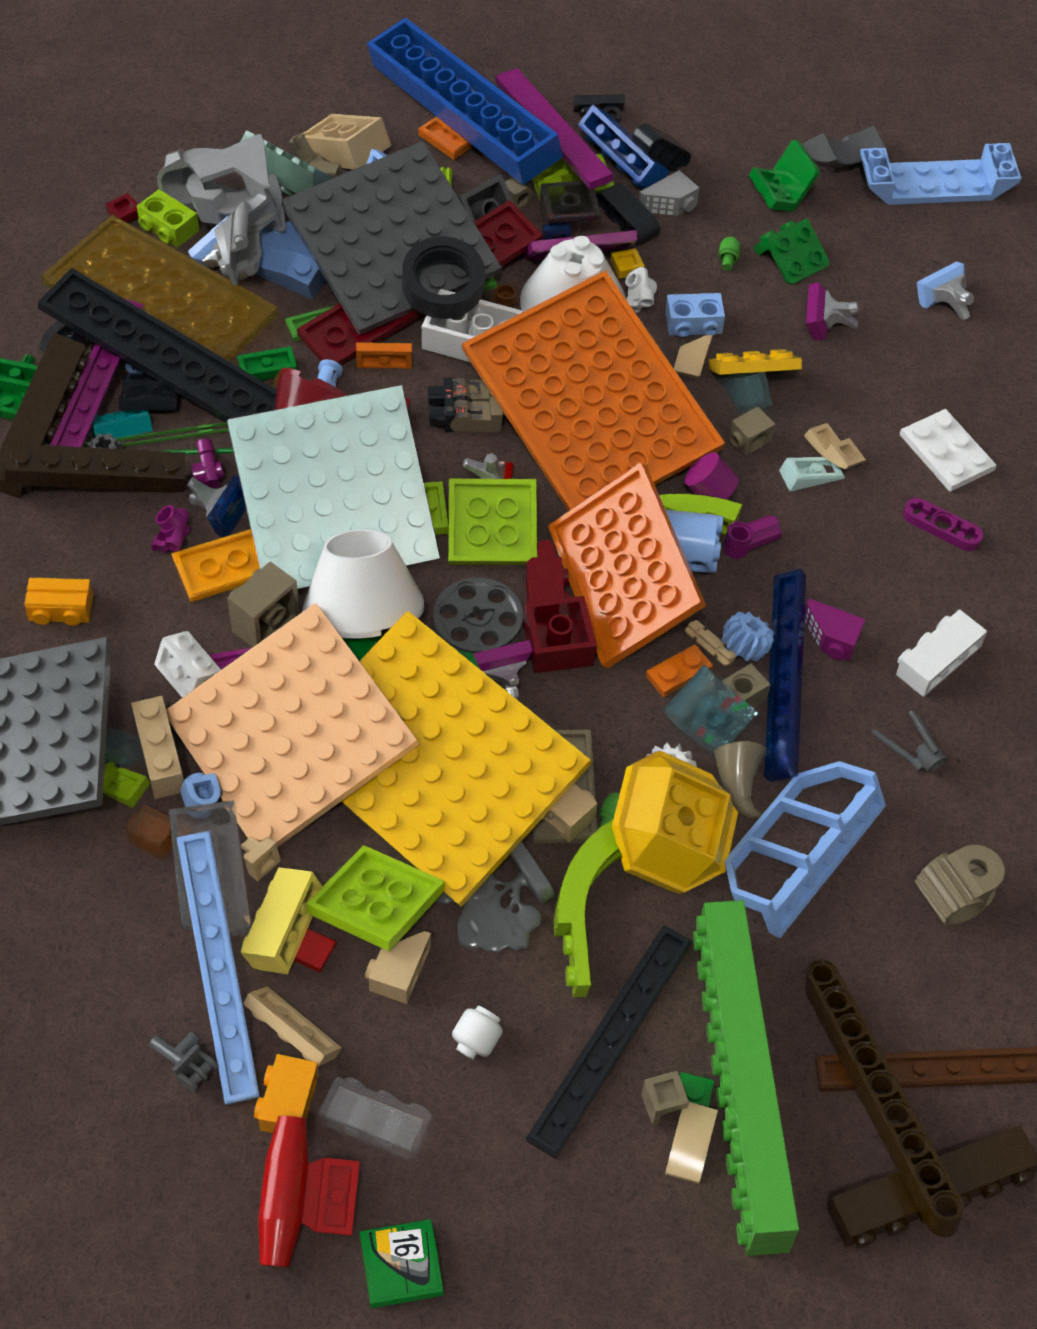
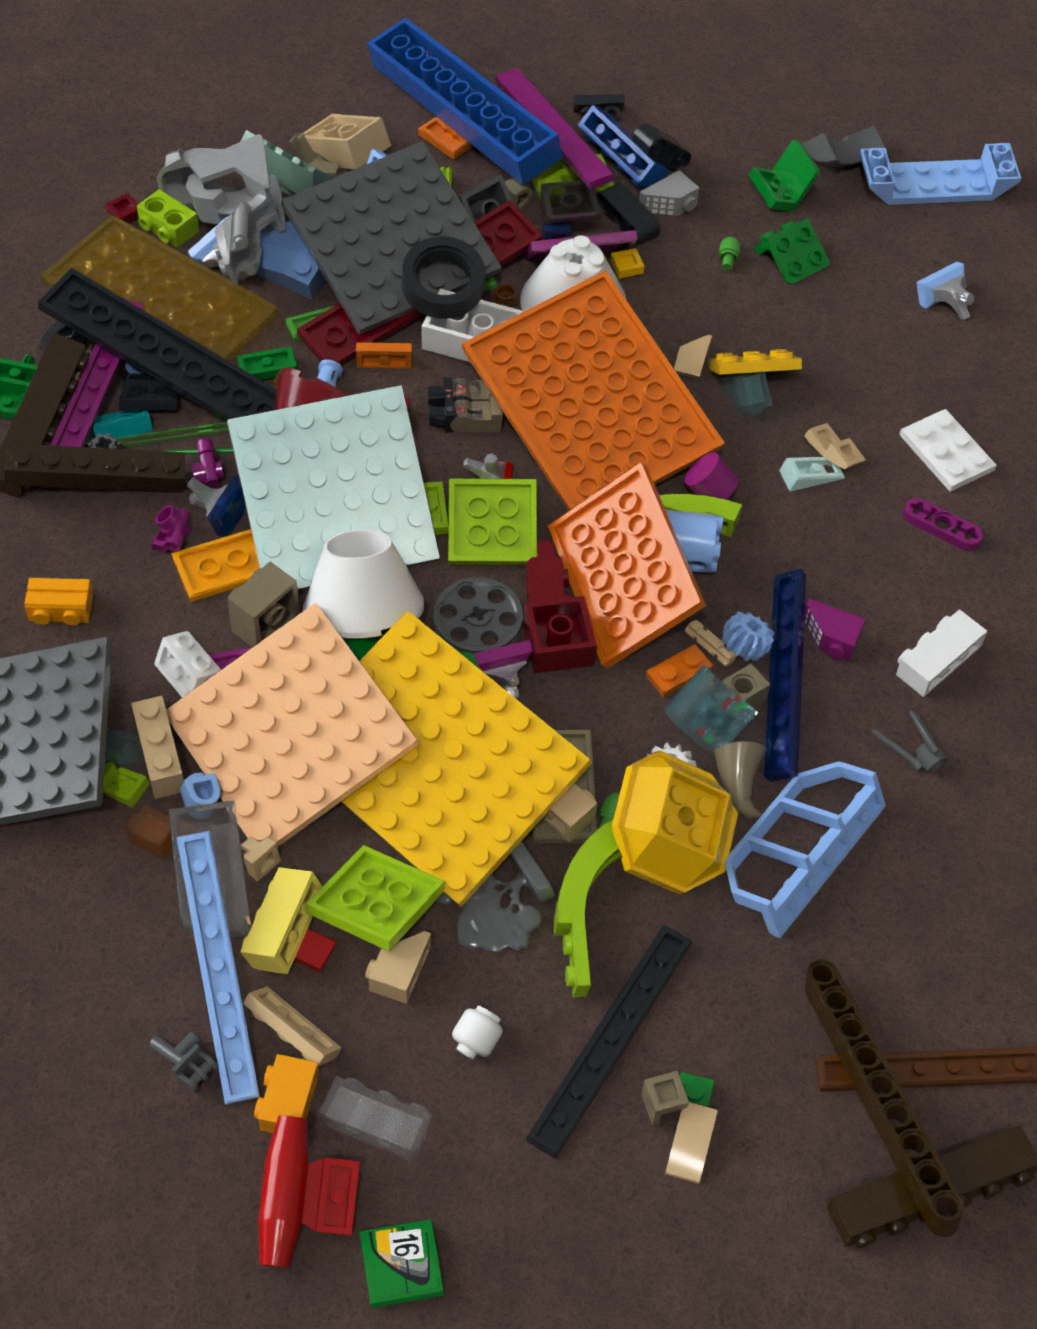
white plate [625,267,657,313] -> none
light blue brick [665,293,725,337] -> none
bright green brick [693,900,799,1256] -> none
magenta piece [723,515,782,559] -> none
dark tan brick [729,407,776,455] -> none
piece [806,282,860,341] -> none
dark tan piece [914,845,1005,926] -> none

